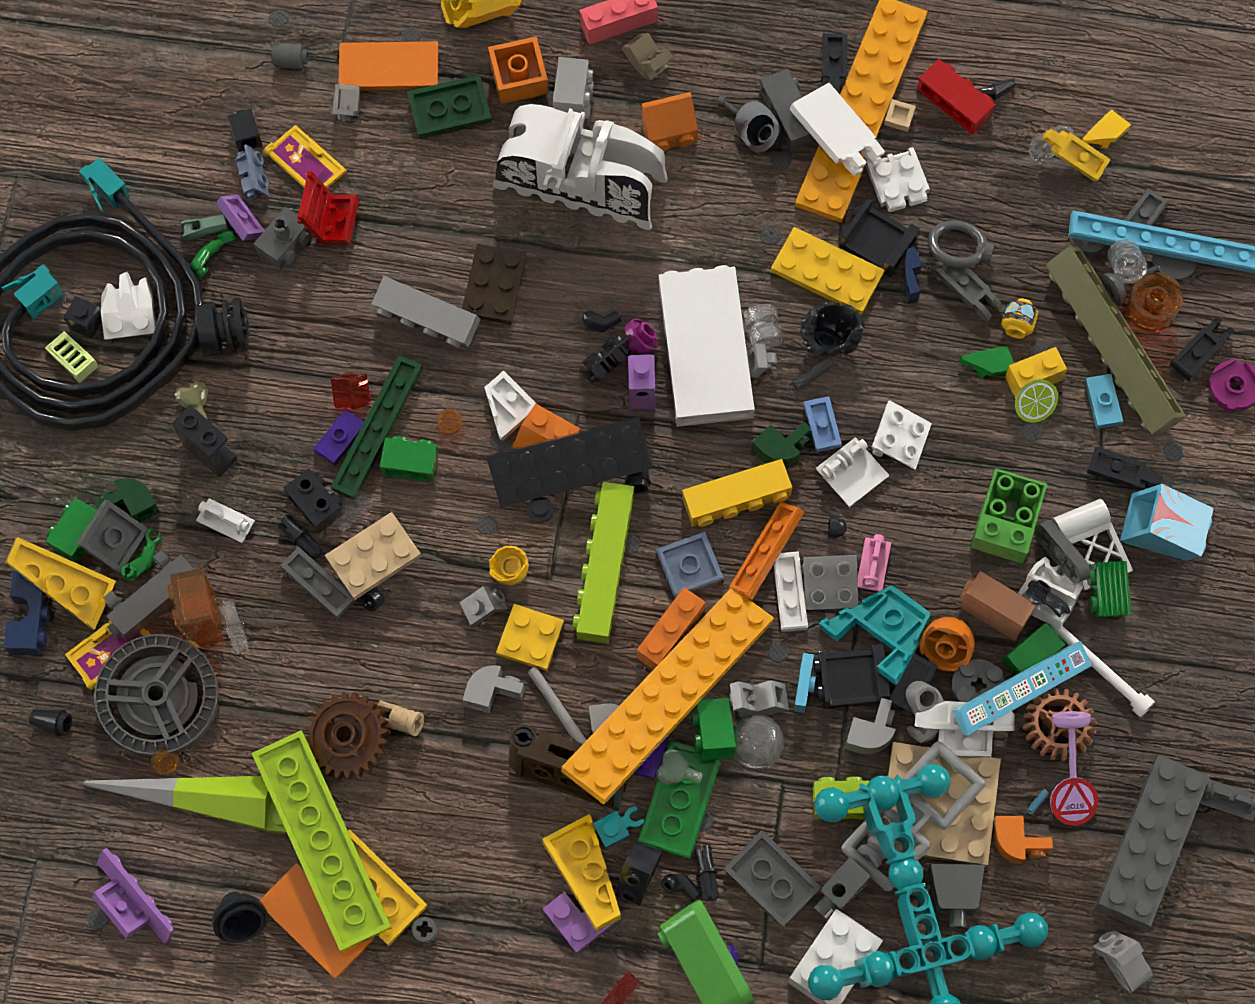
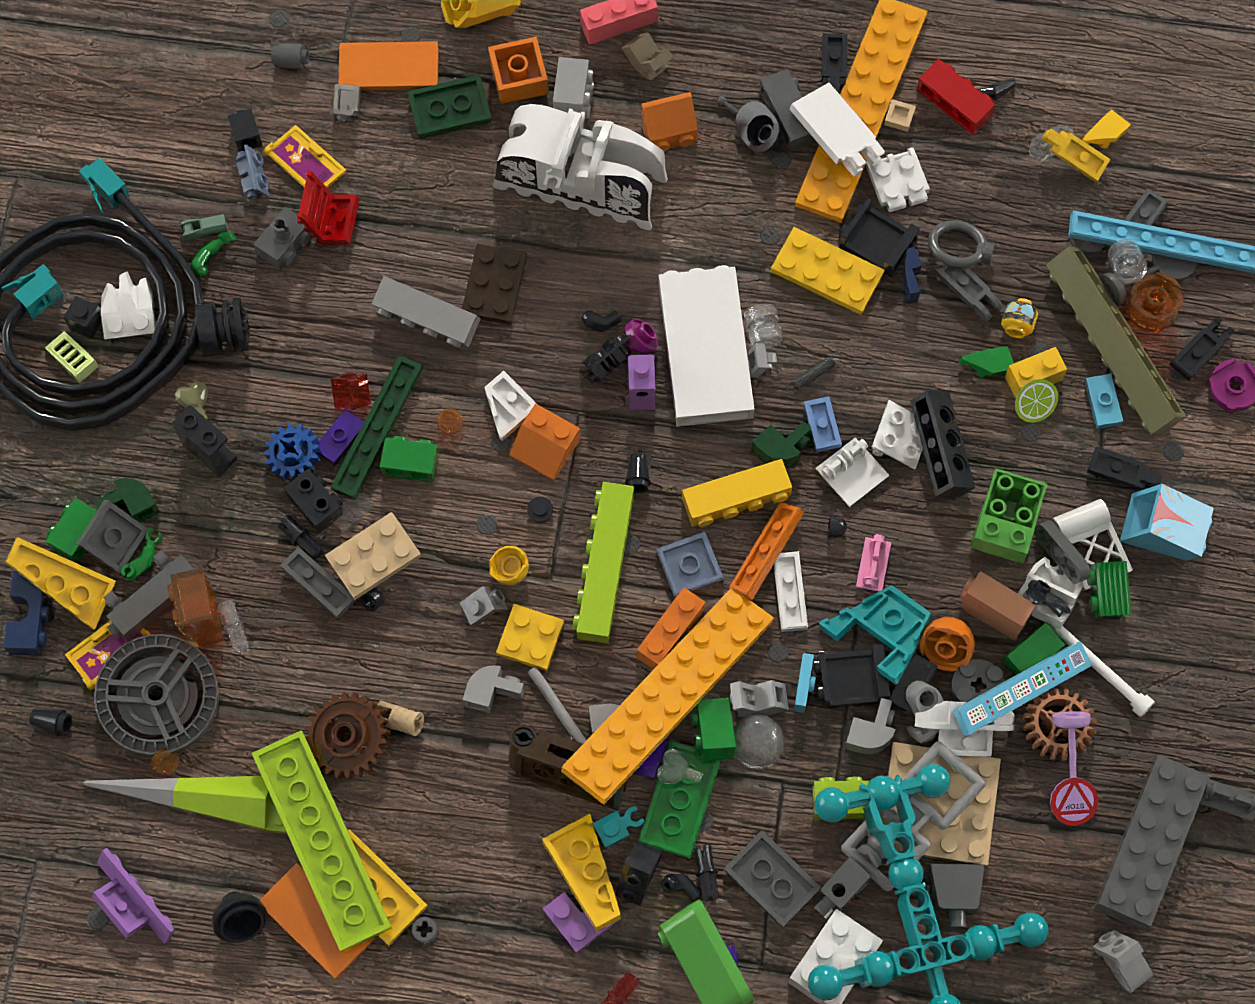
white hinge [196,498,255,543] -> none
medium lavender plate [216,195,265,241] -> none
black plate [486,417,653,507] -> none
black hair [800,301,865,356] -> none
light grey hinge [803,555,858,610] -> none
orange brick [993,816,1053,865] -> none
medium azure leg [1026,789,1049,814] -> none
none -> blue gear [263,423,322,480]
none -> black brick [910,390,975,498]

